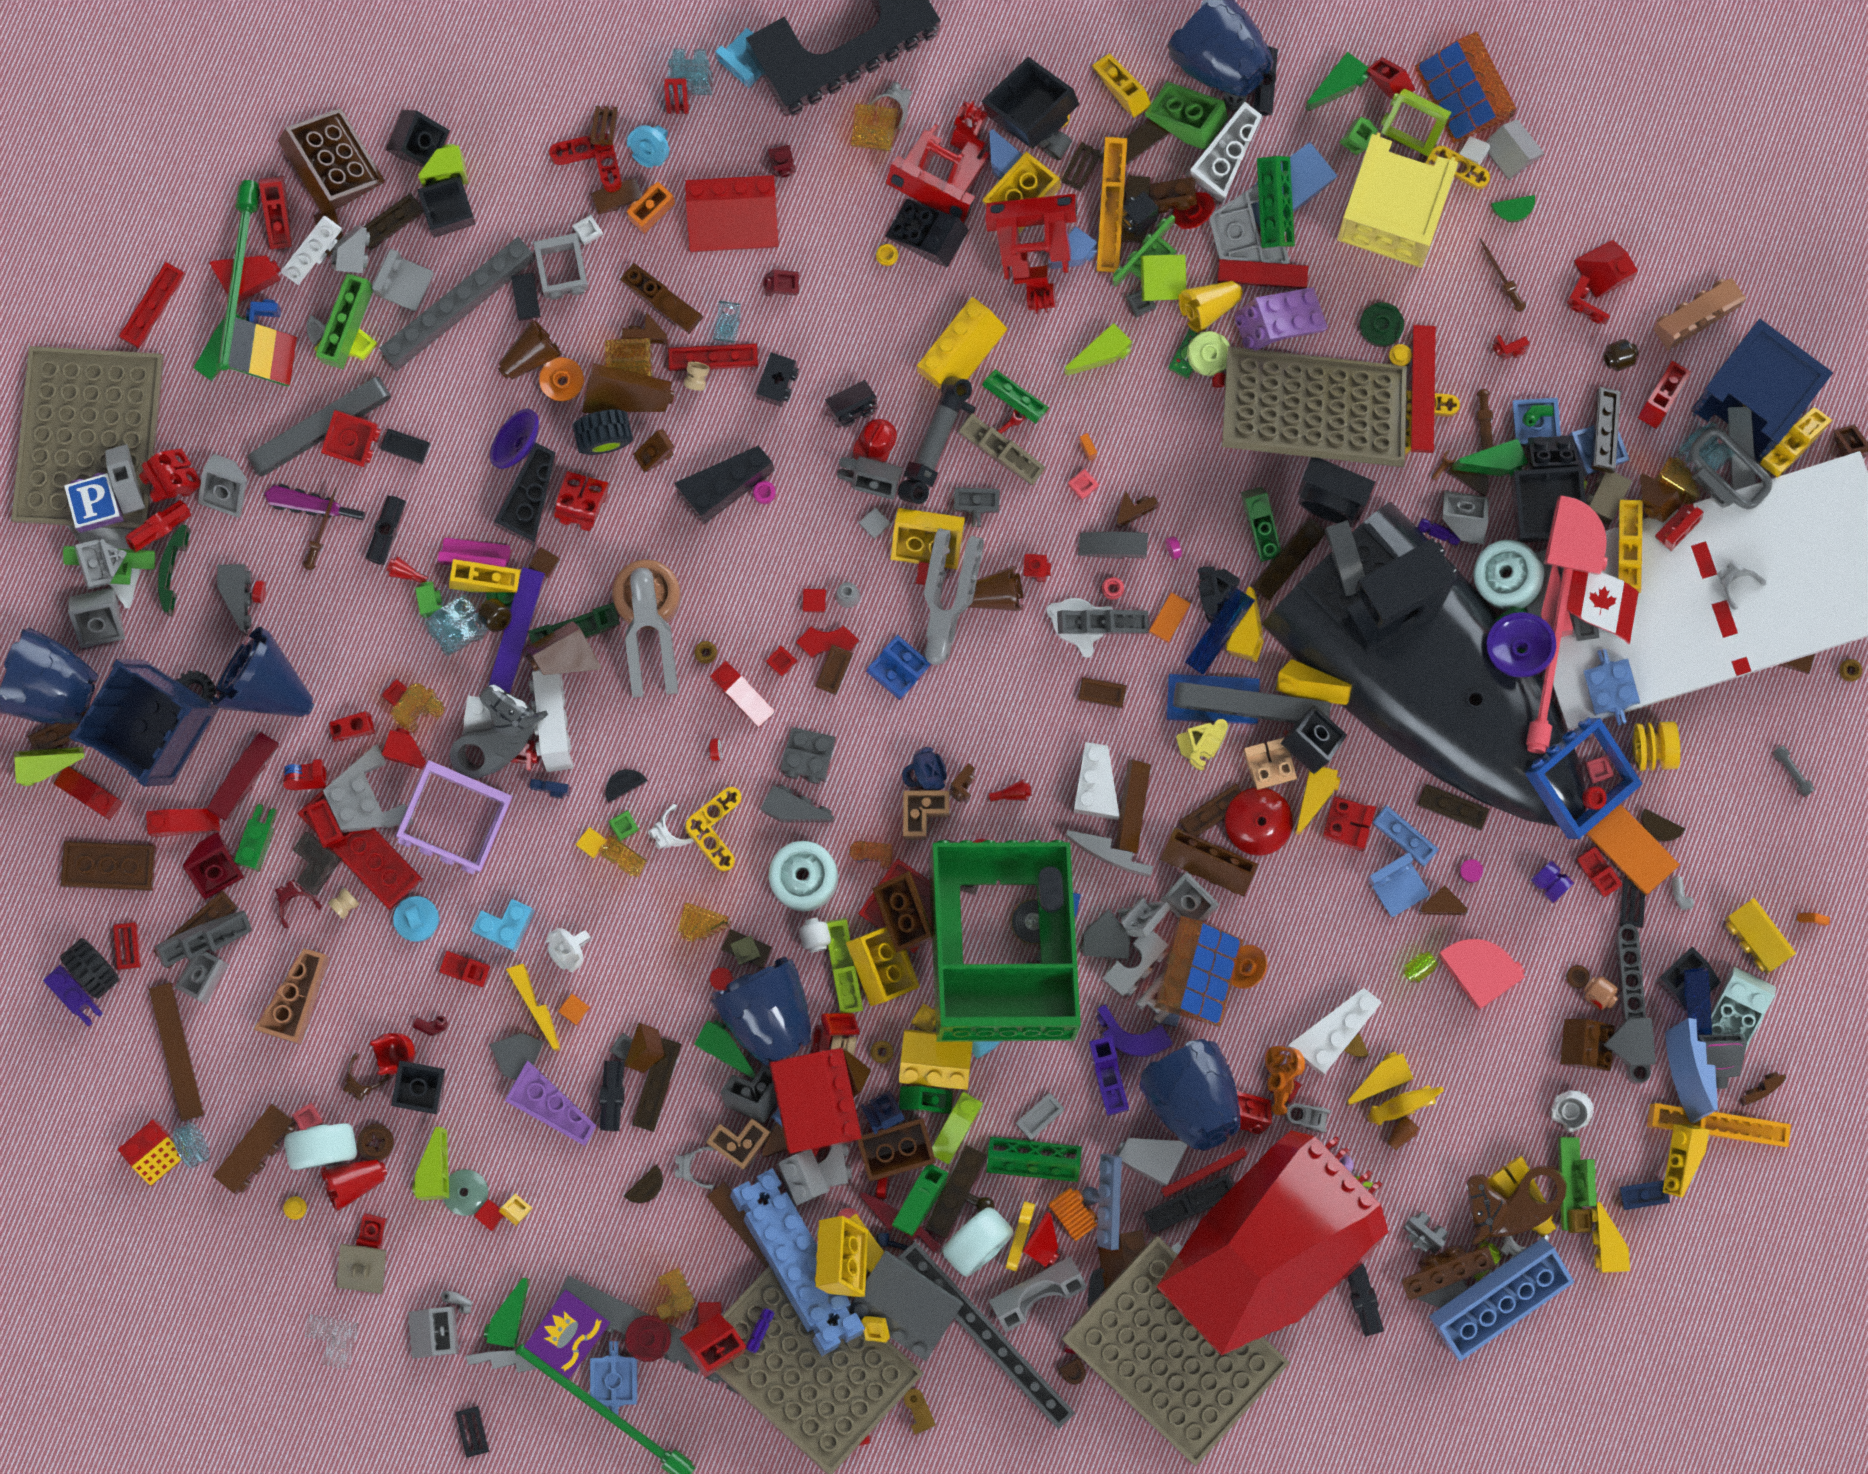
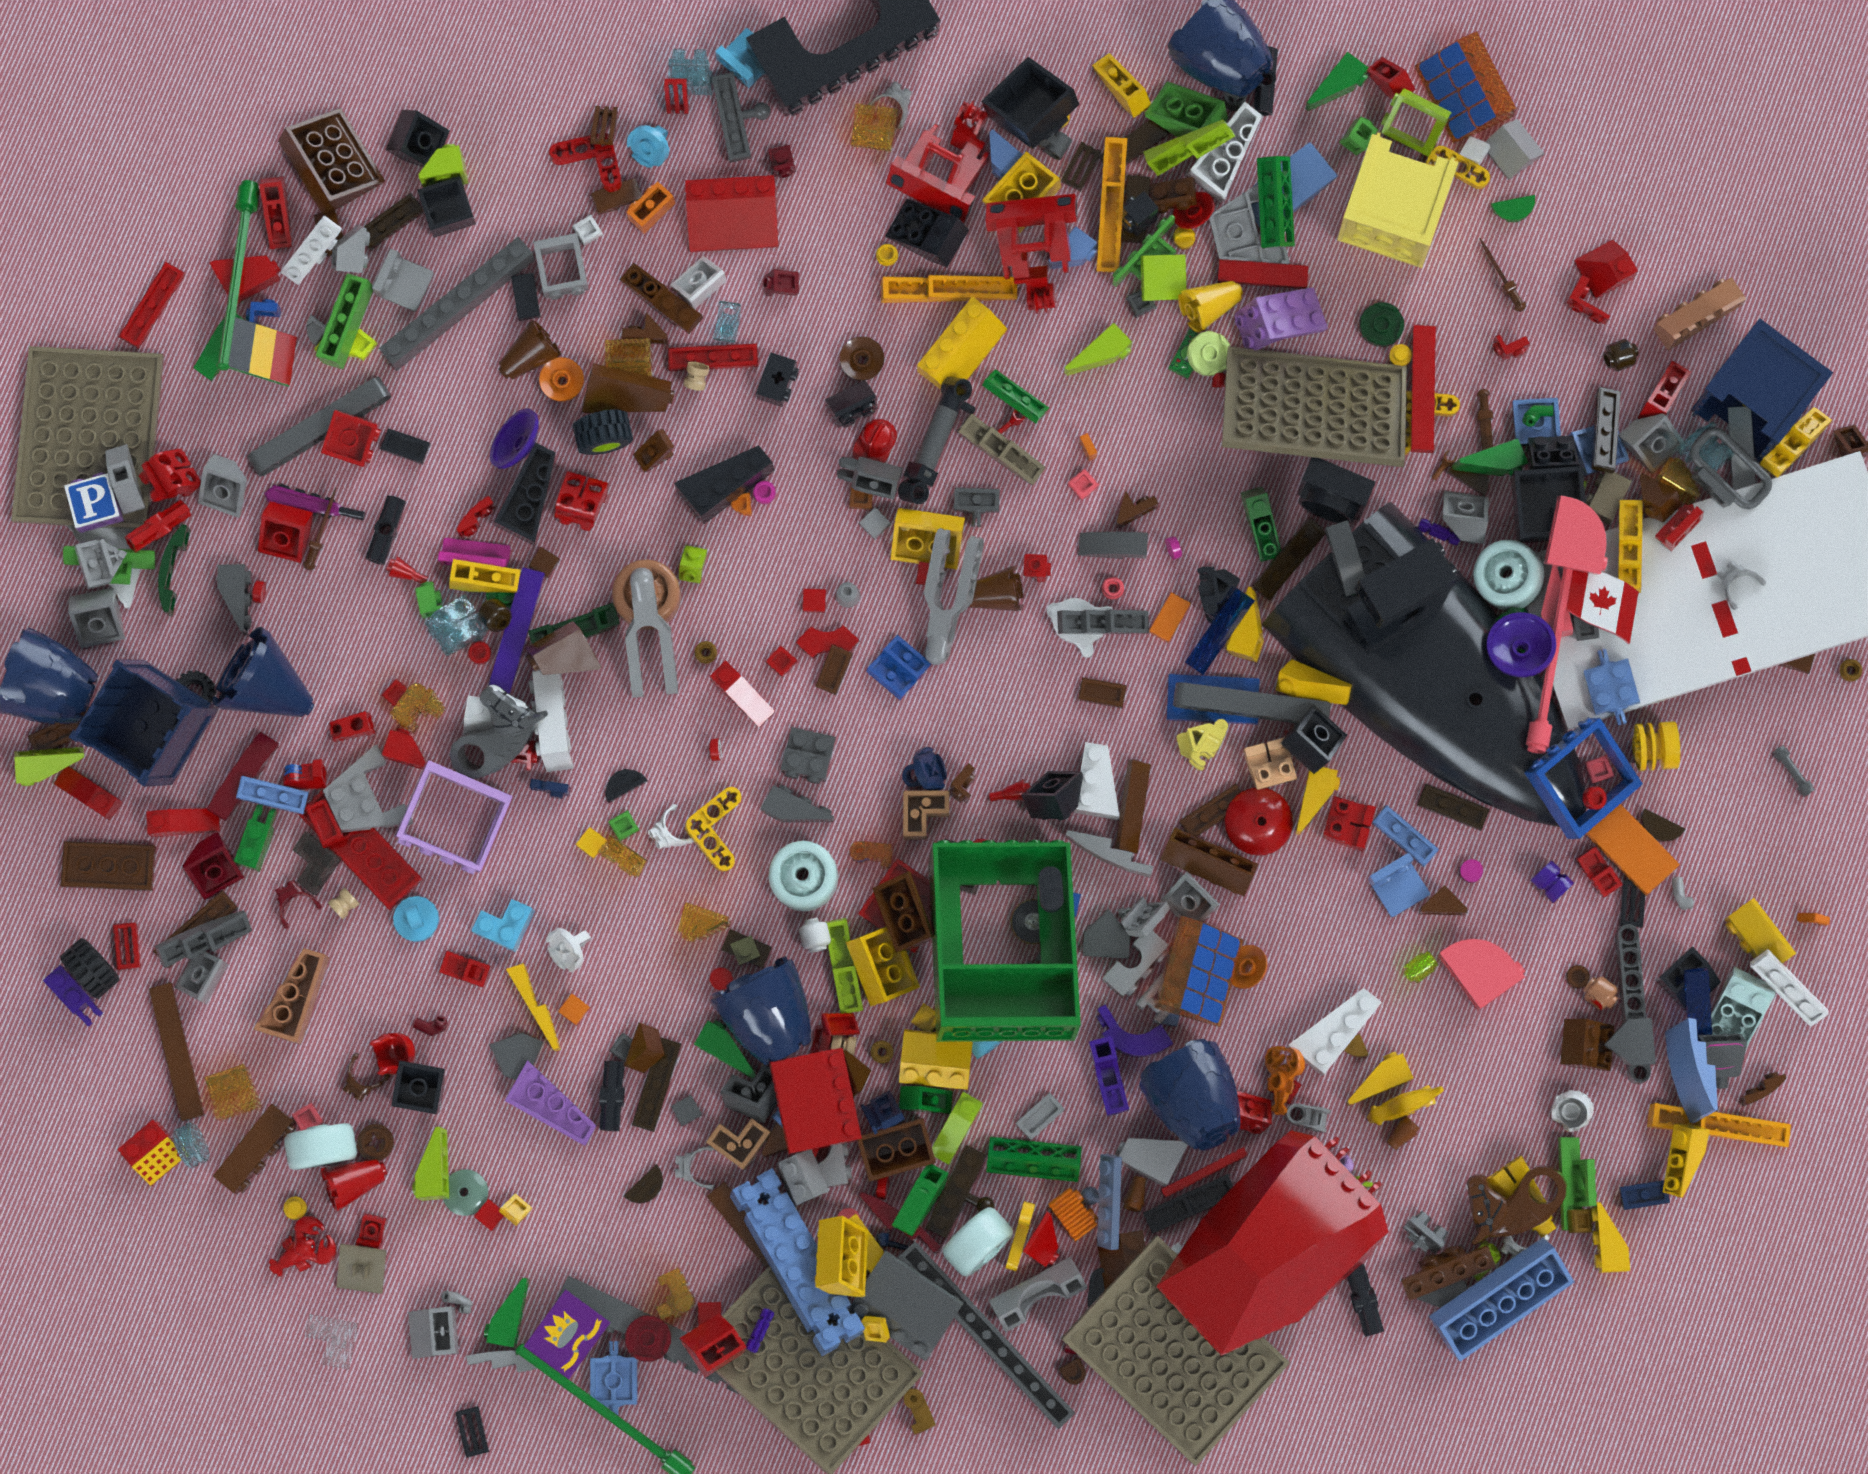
none -> clear yellow hips [204,1064,262,1121]
none -> medium blue tile [236,776,309,815]
none -> red slope [258,501,313,563]
none -> red animal [269,1216,337,1277]
none -> red slope [456,495,496,538]
none -> red tile [468,641,492,665]
none -> white slope [670,256,726,309]
none -> dark grey tile [671,1095,703,1127]
none -> lime bracket [679,545,707,584]
none -> dark grey plate [712,72,771,163]
none -> orange tile [731,493,752,516]
none -> reddish brown dish [840,337,884,381]
none -> dark orange tile [849,487,873,510]
none -> light orange slope [881,275,1017,303]
none -> black slope [1021,771,1083,821]
none -> dark orange cone [1122,1176,1147,1212]
none -> lime slope [1143,119,1235,176]
none -> yellow tile [1173,228,1195,250]
none -> light grey slope [1618,414,1685,474]
none -> white tile [1750,949,1829,1027]

